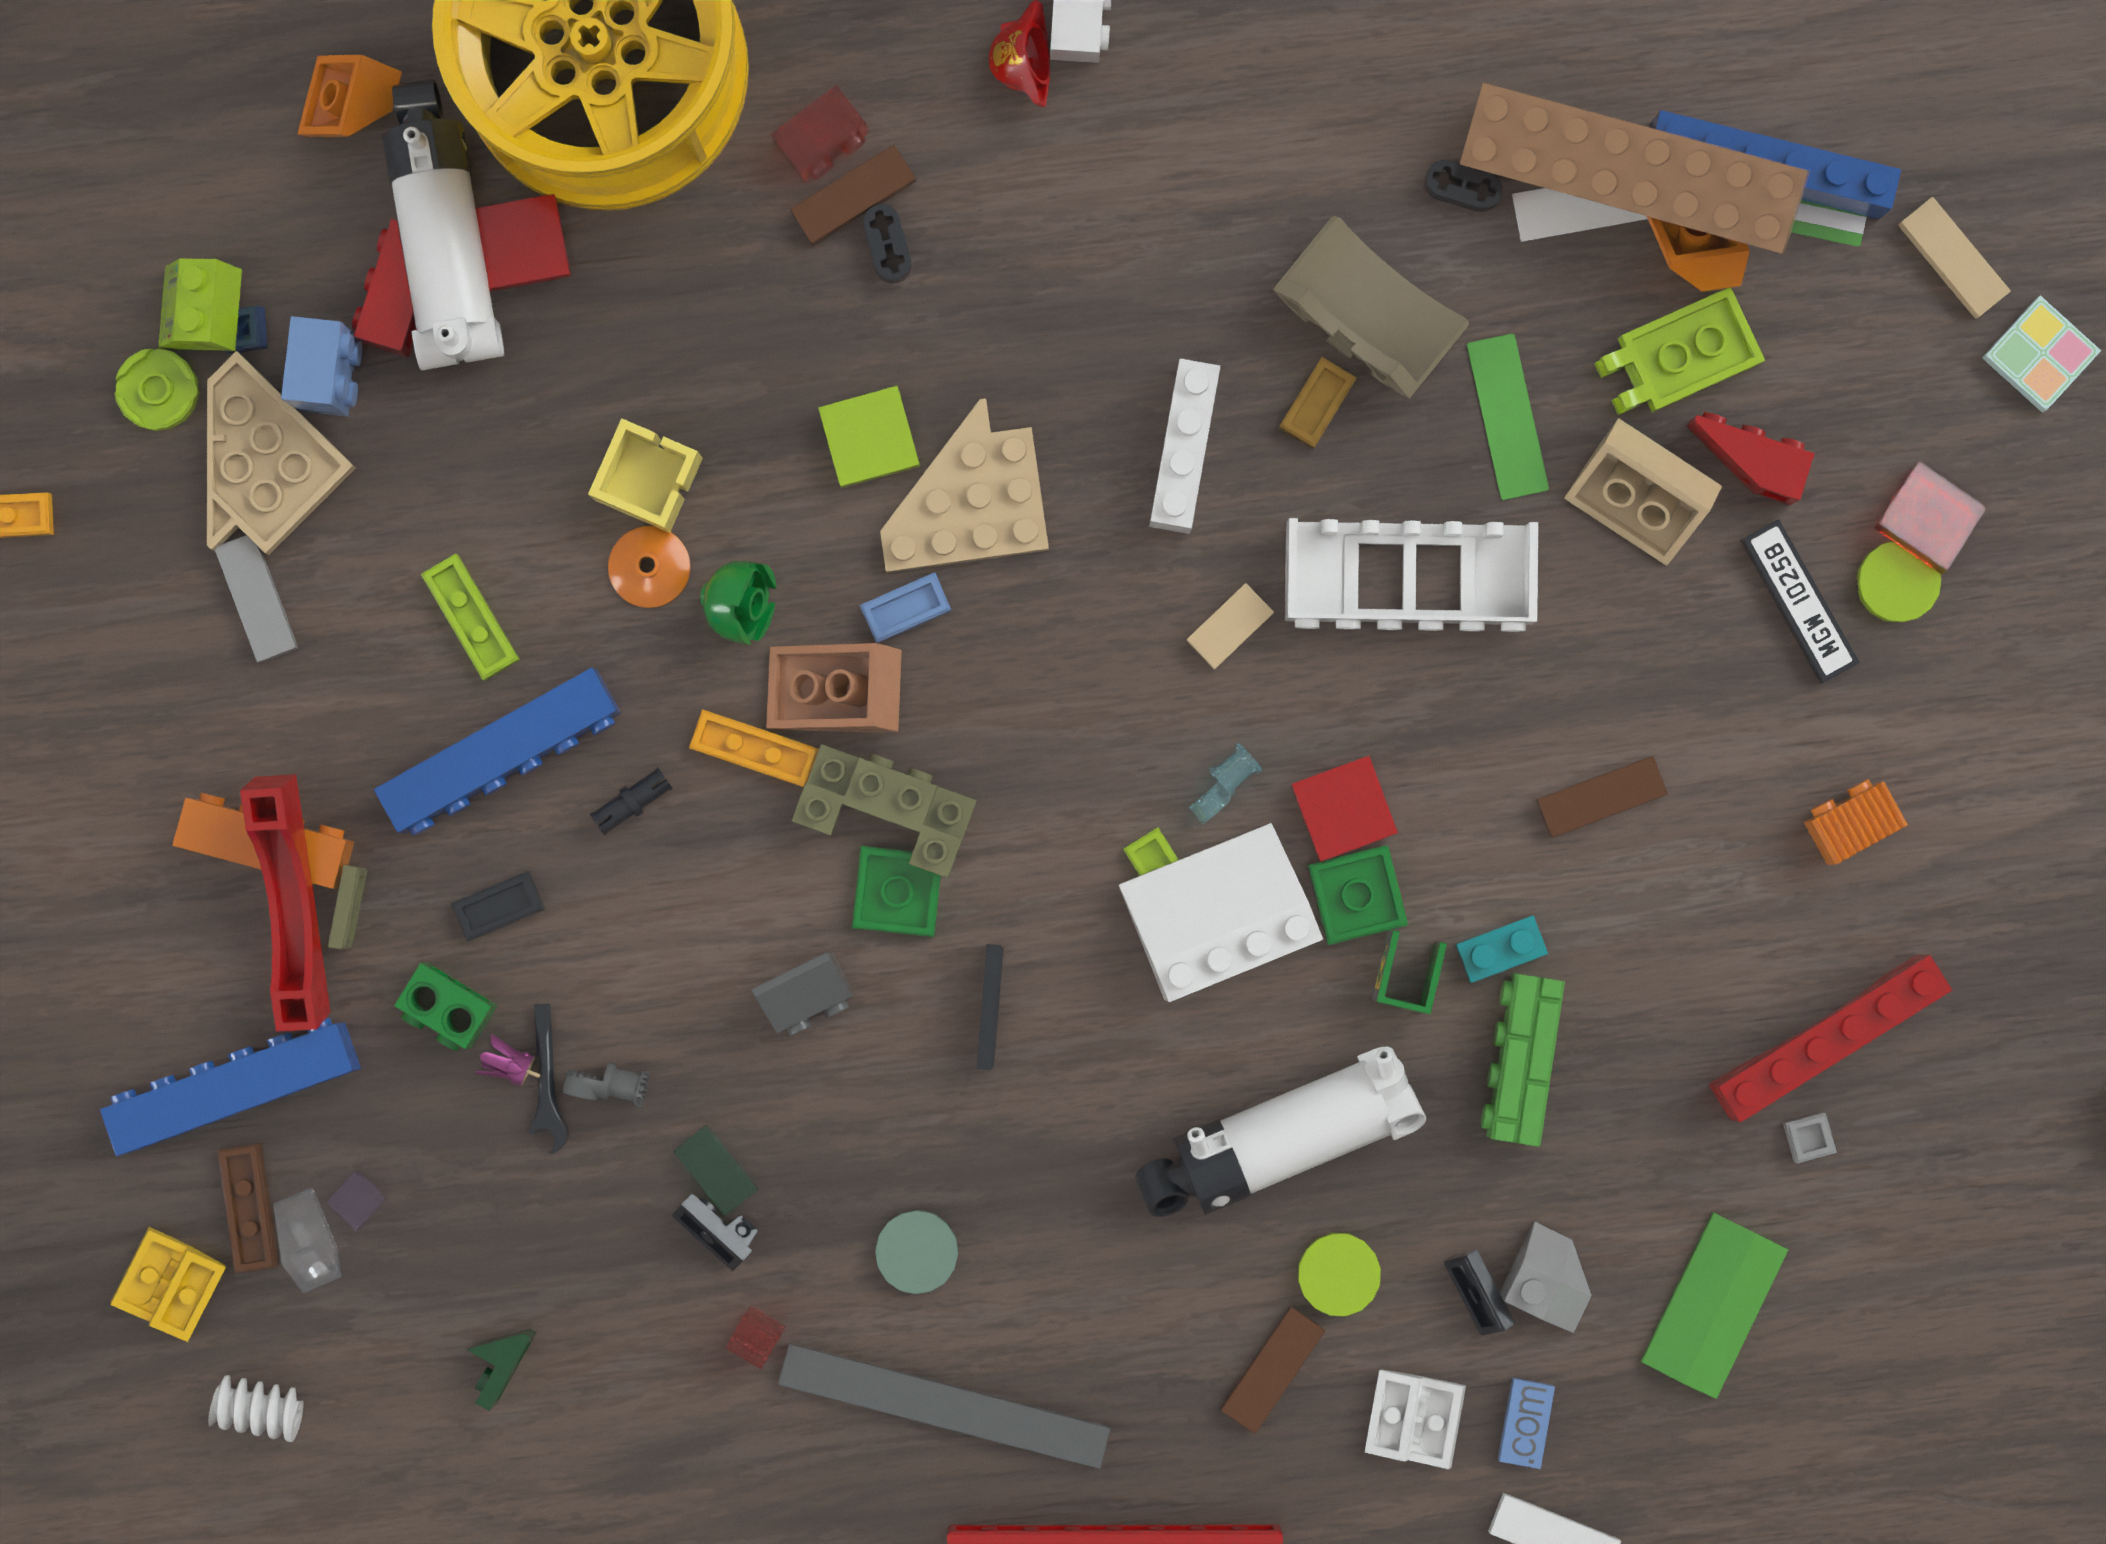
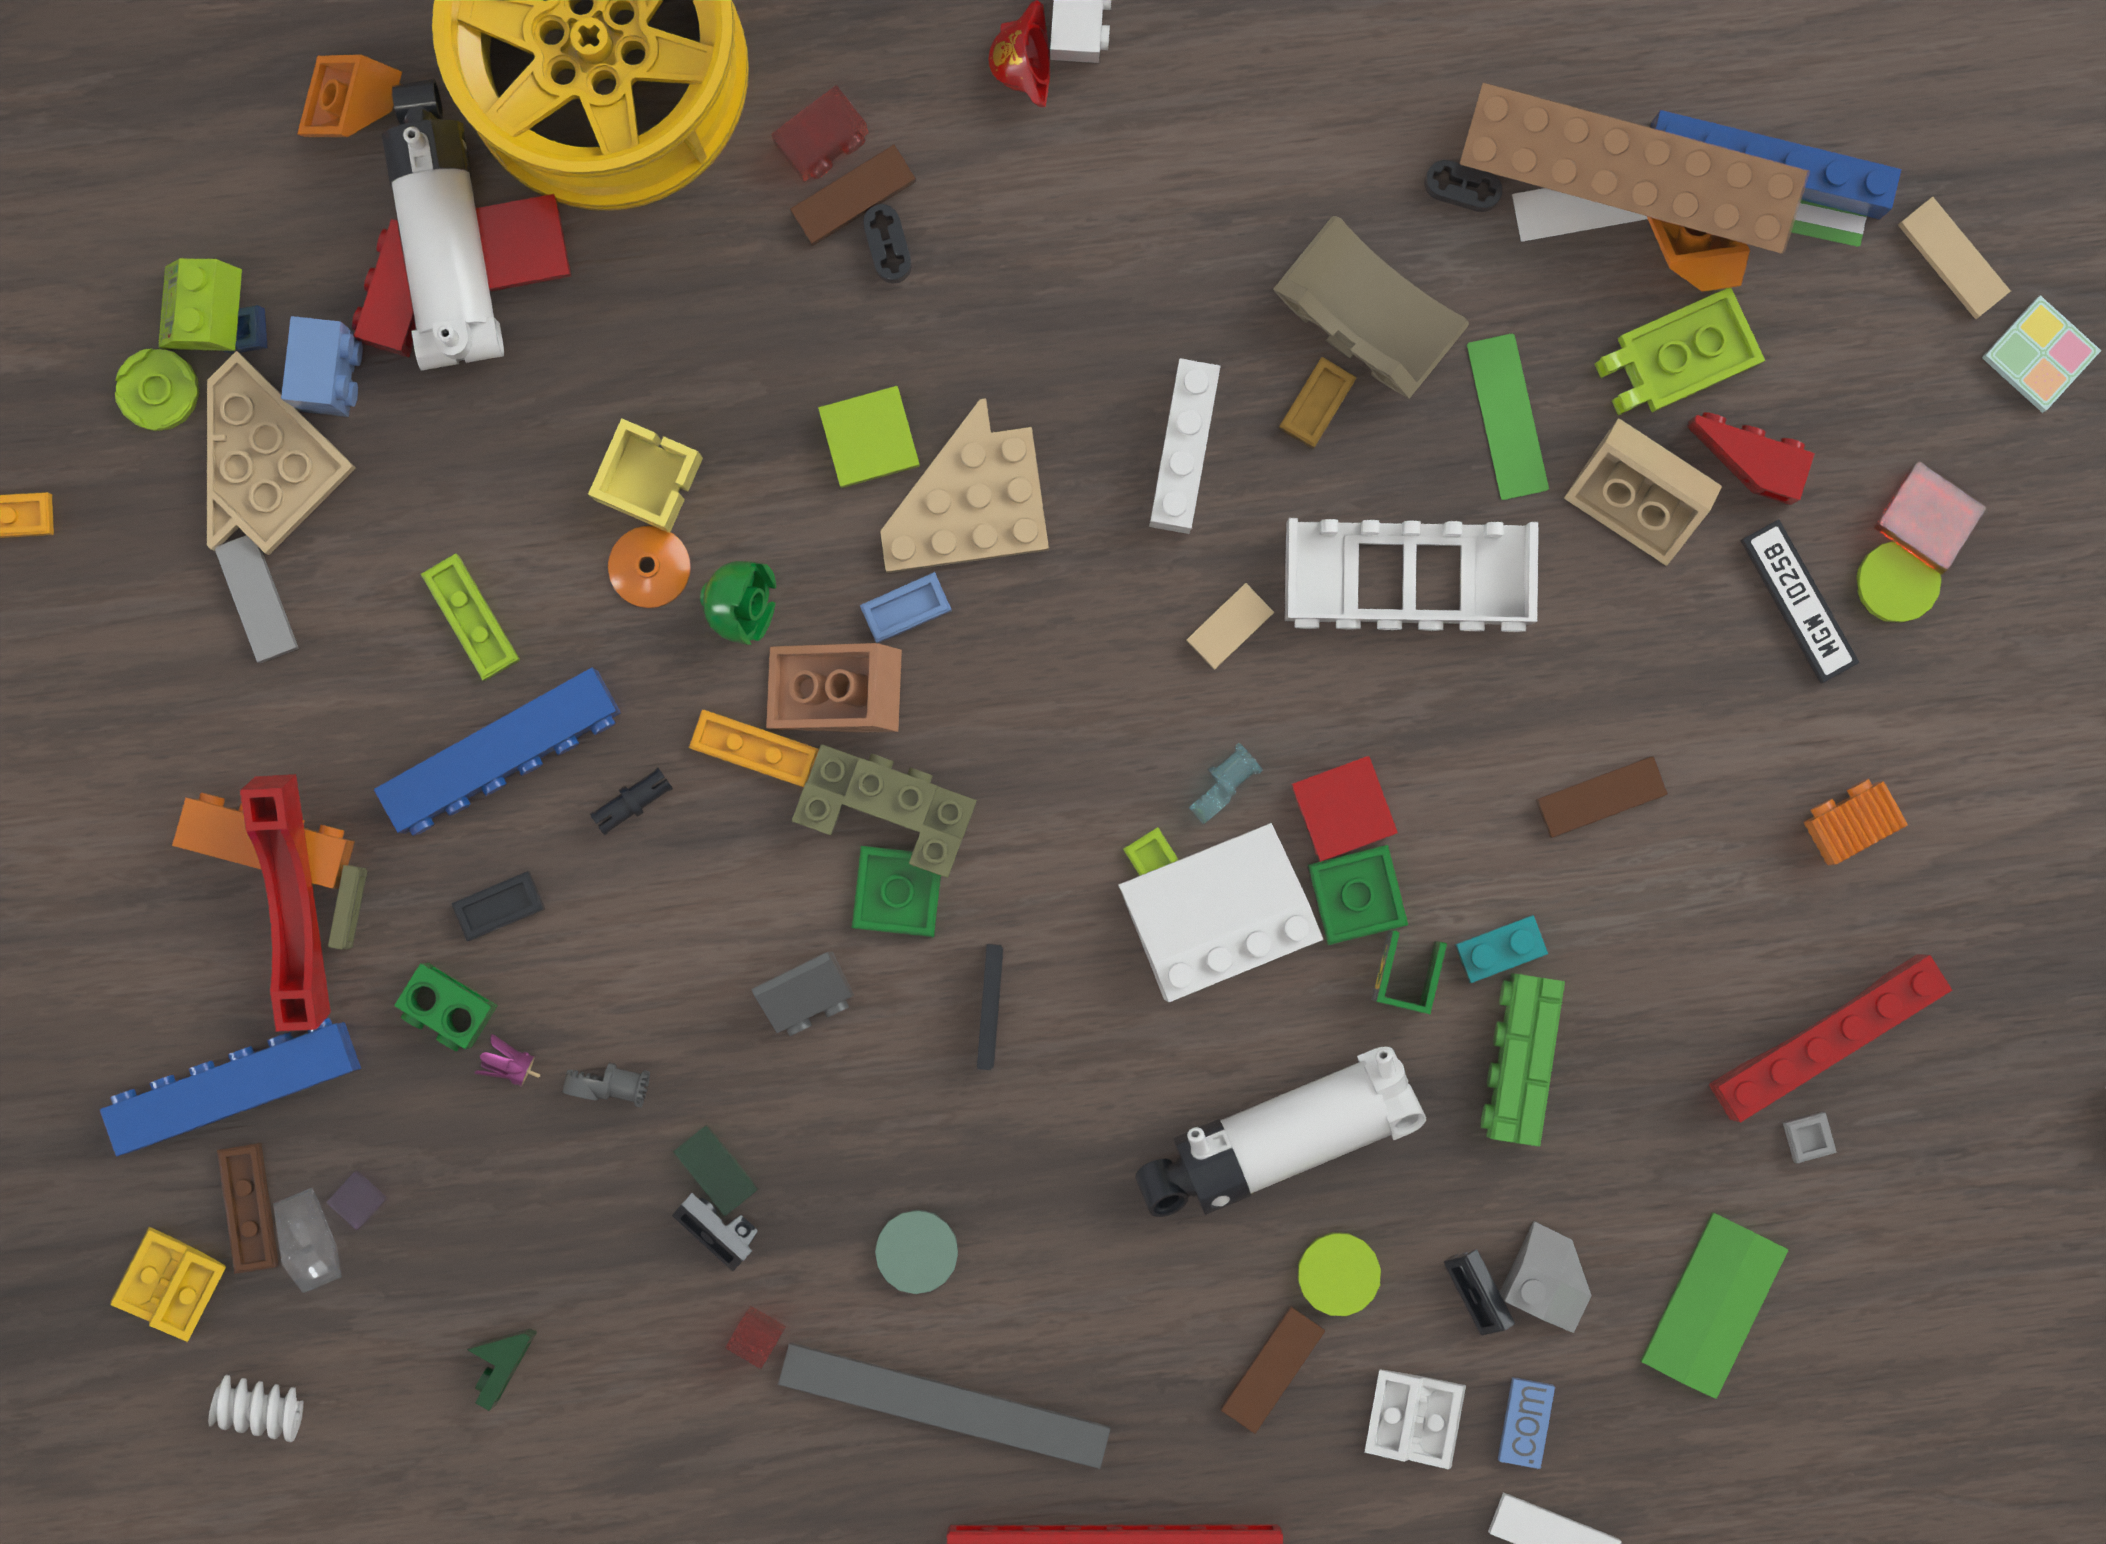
black piece [529,1003,569,1154] -> none

